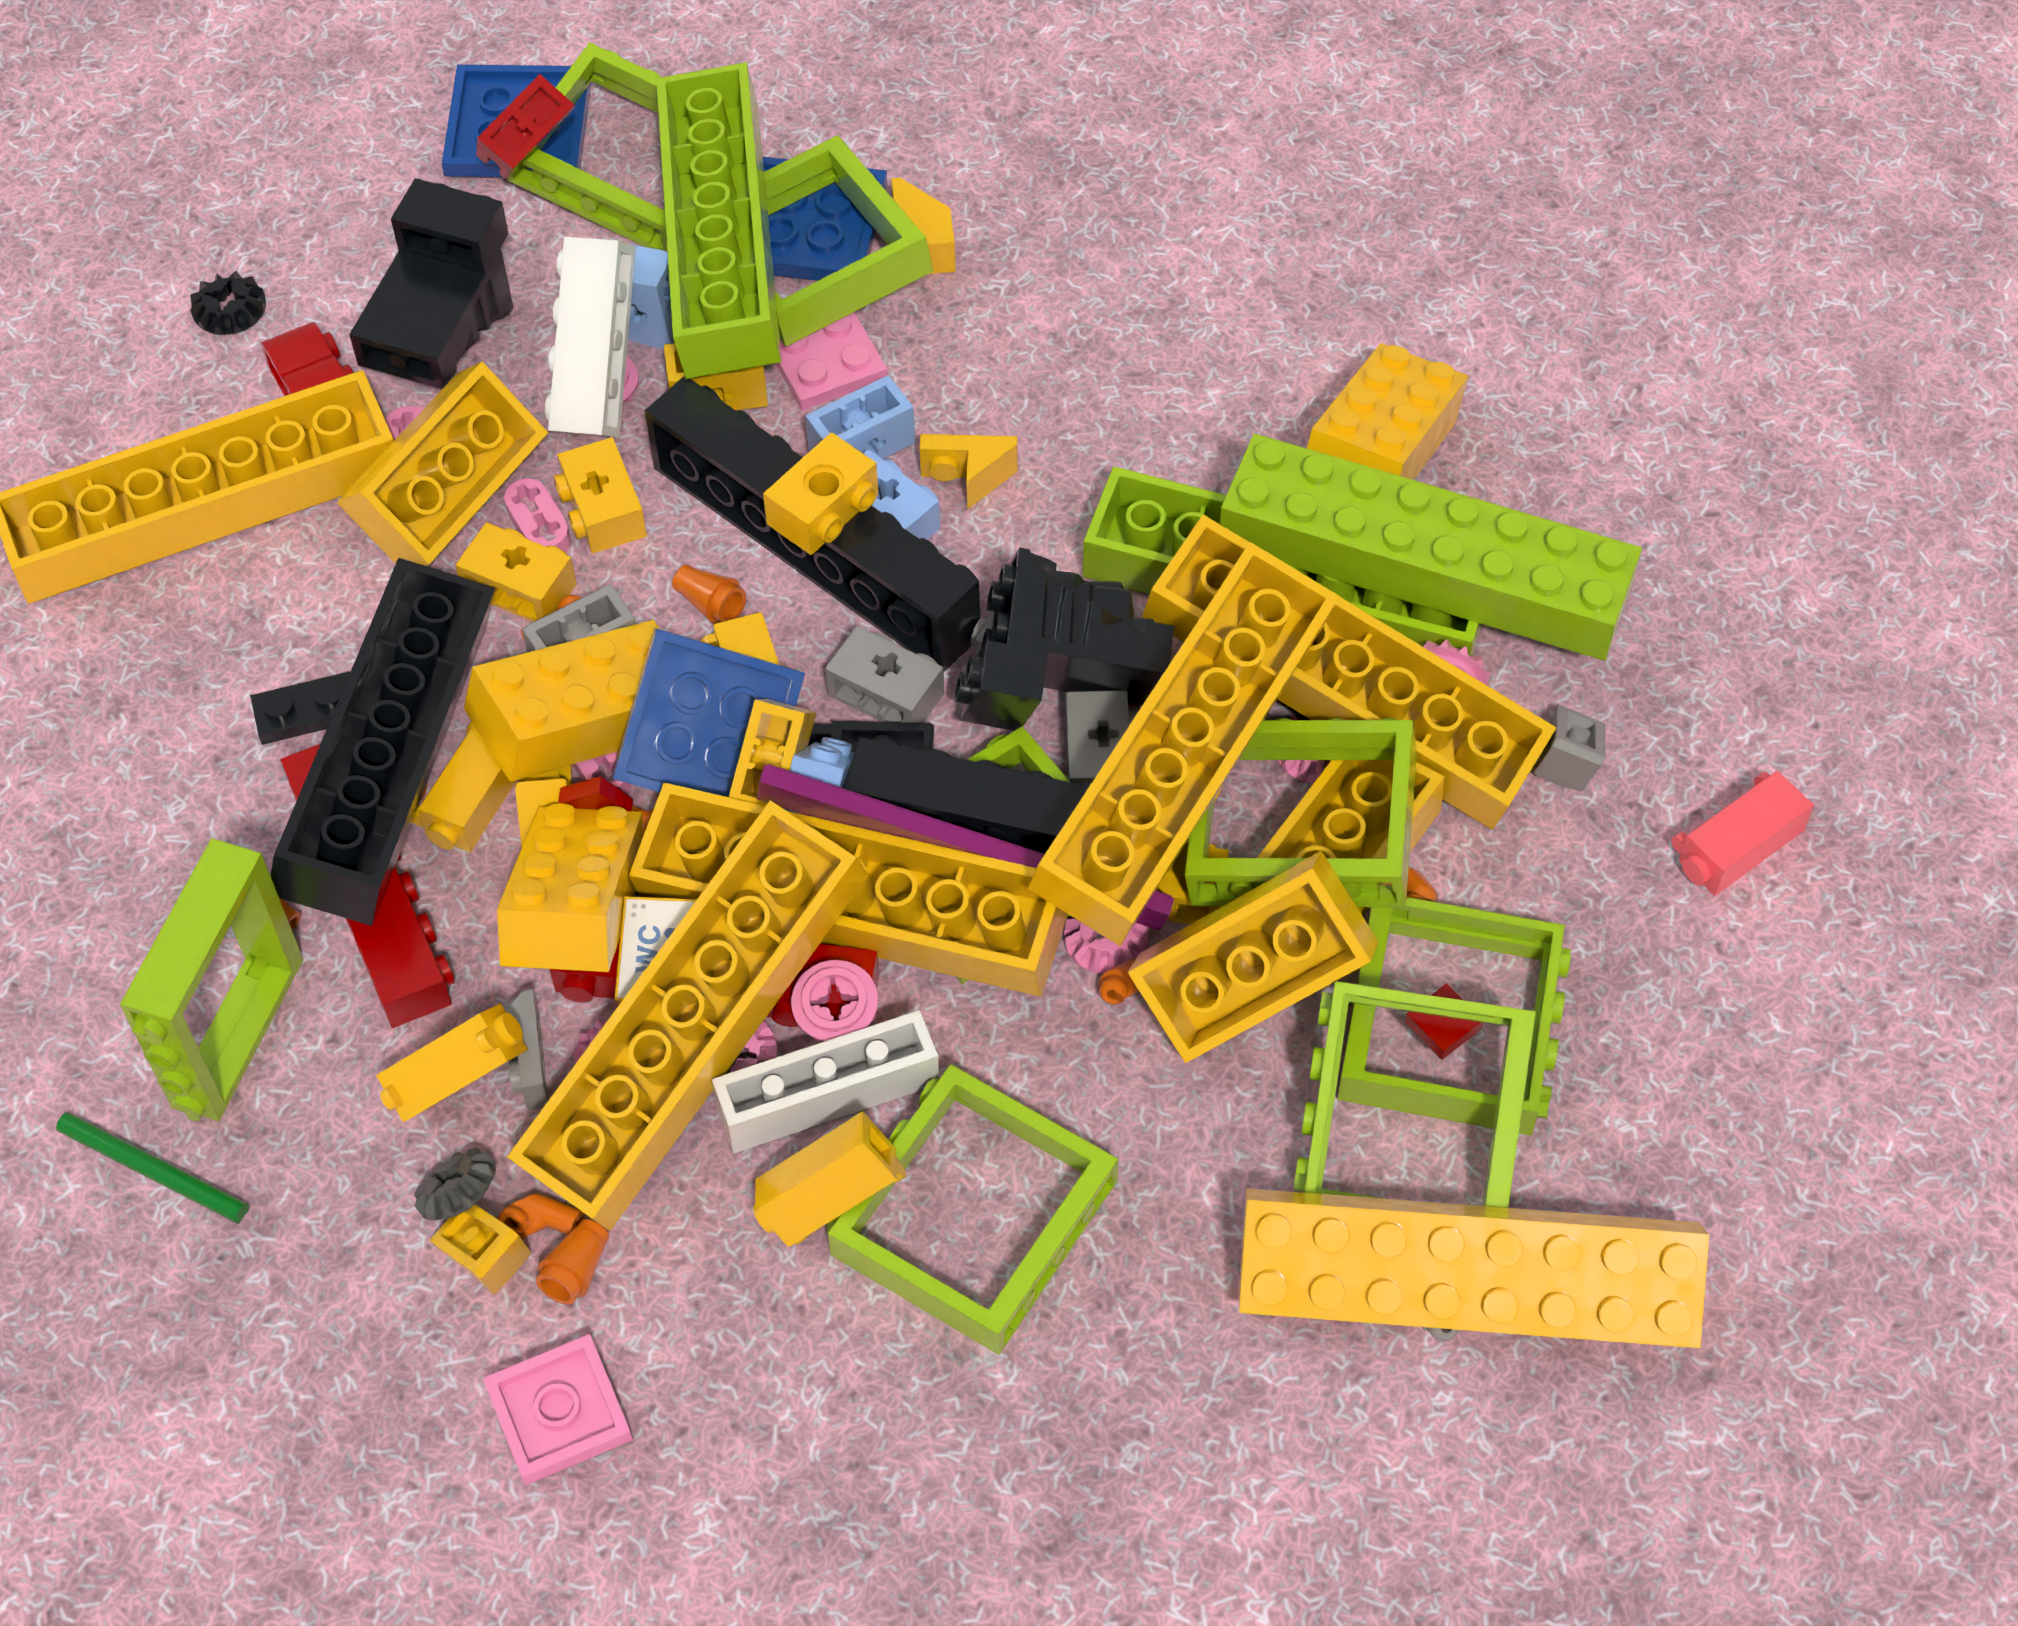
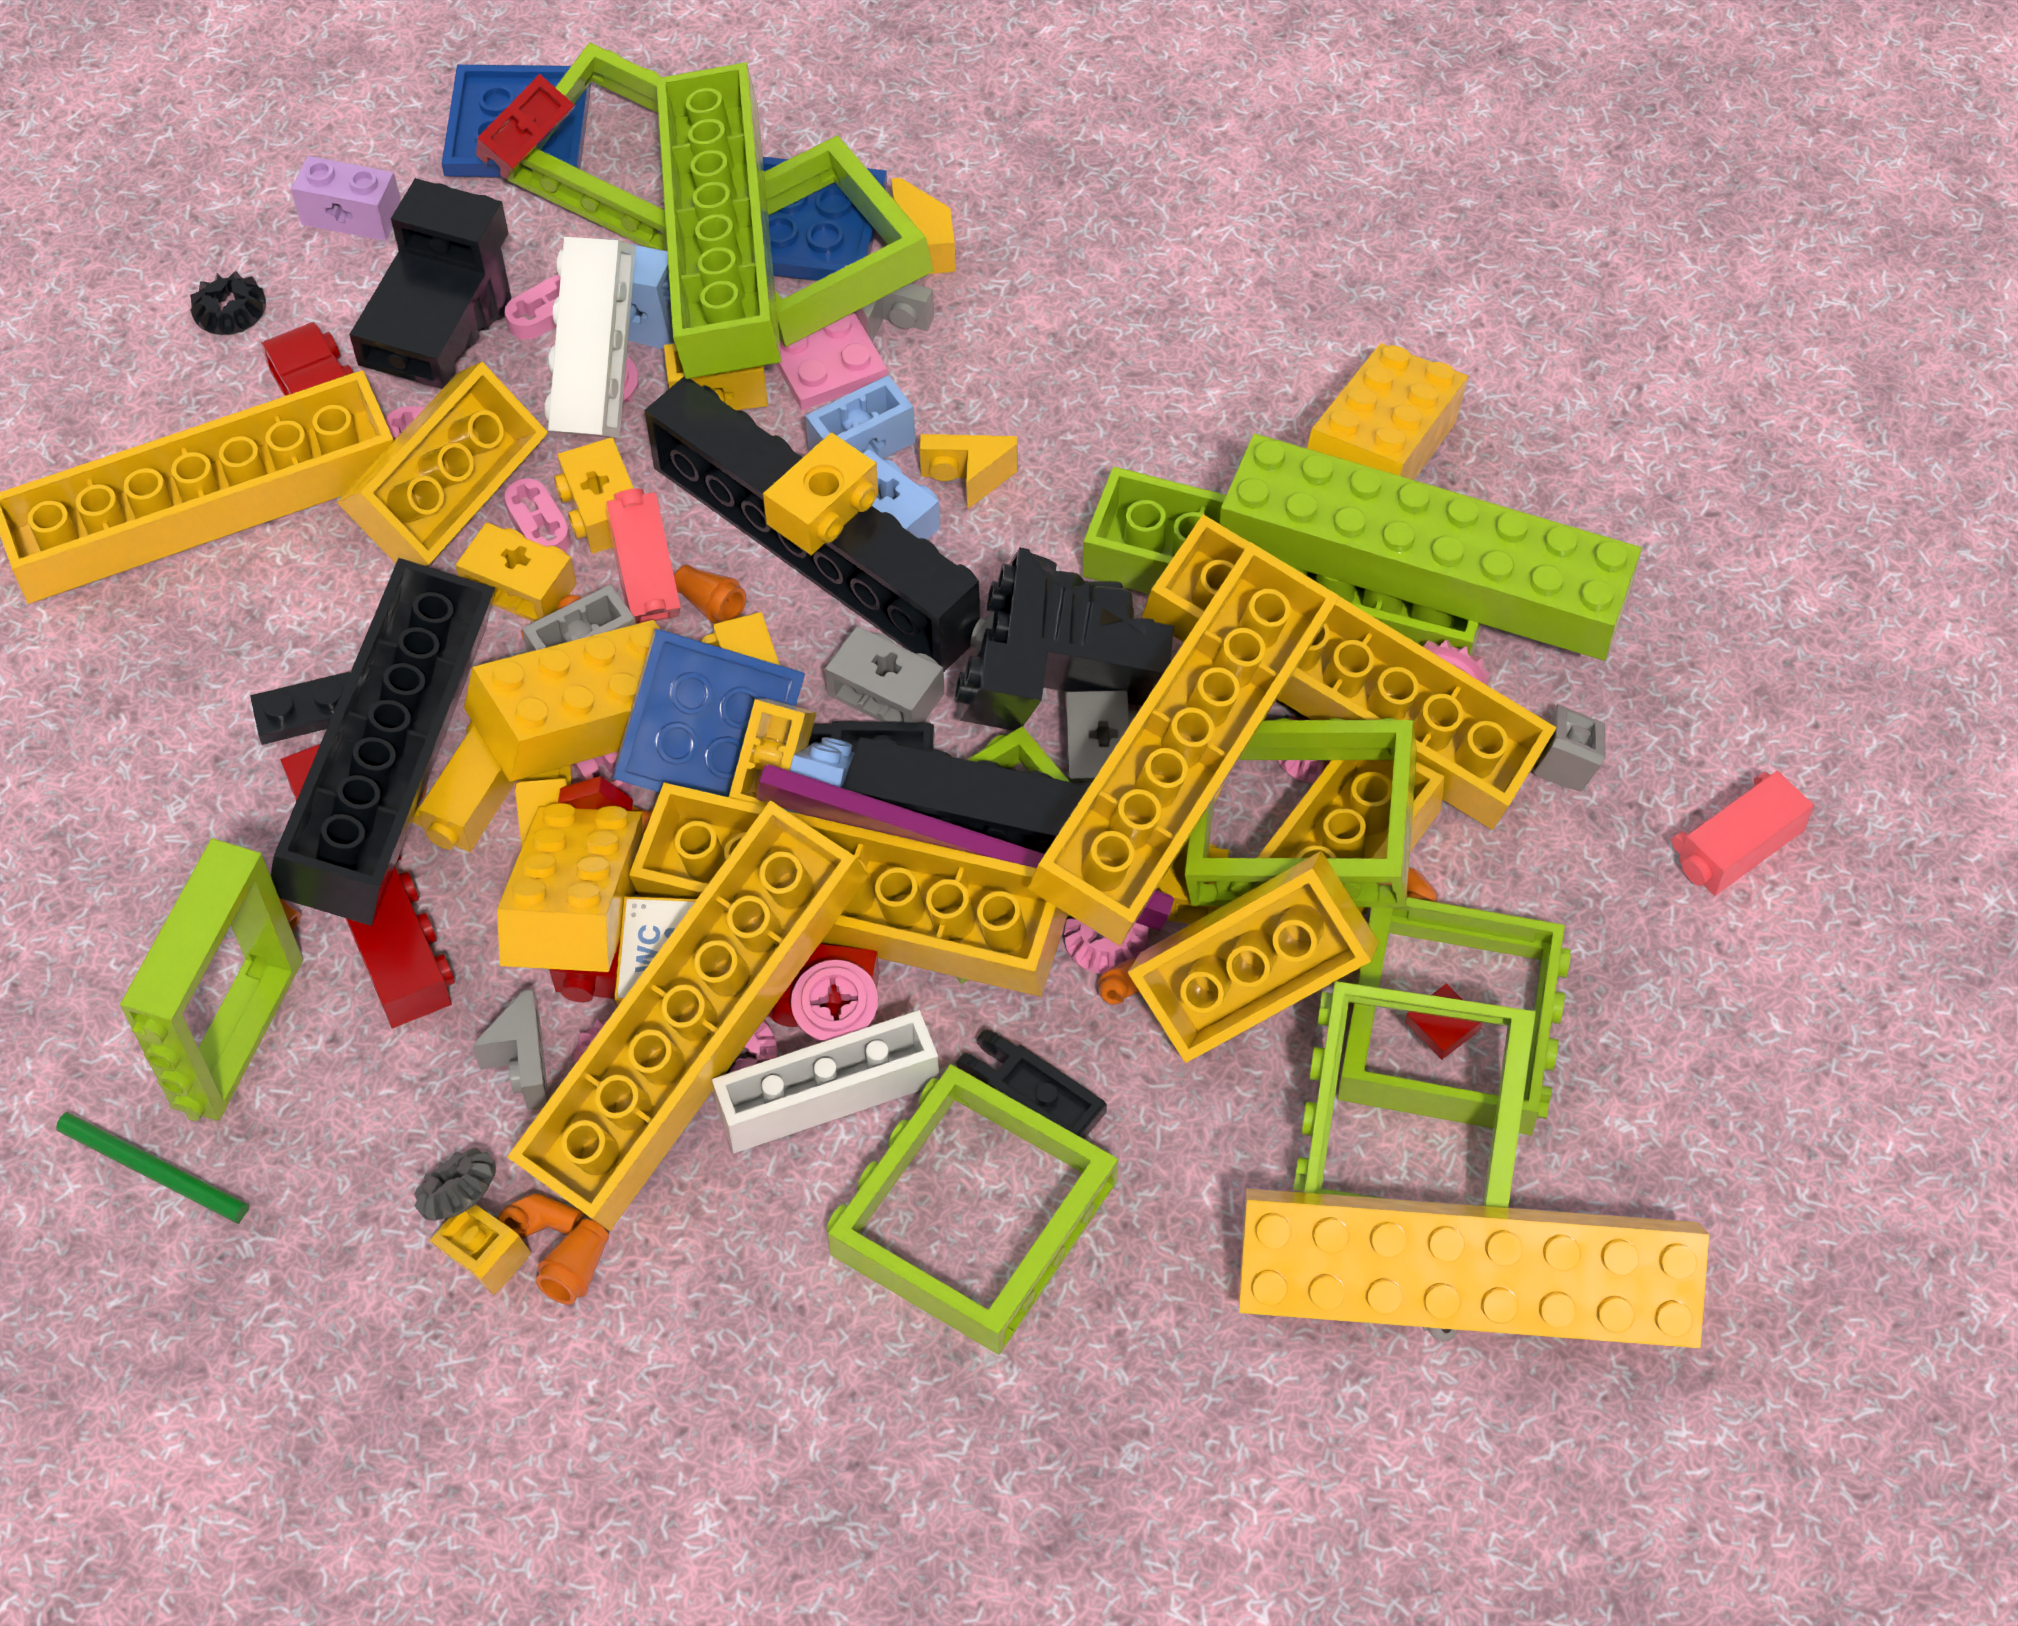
yellow brick [376,1003,528,1123] -> none
bright pink plate [483,1334,633,1486] -> none
yellow brick [753,1111,906,1247] -> none
none -> lavender brick [291,156,401,241]
none -> bright pink beam [505,275,561,339]
none -> coral brick [605,488,681,624]
none -> light grey slope [845,265,934,342]
none -> black hinge [956,1029,1107,1139]

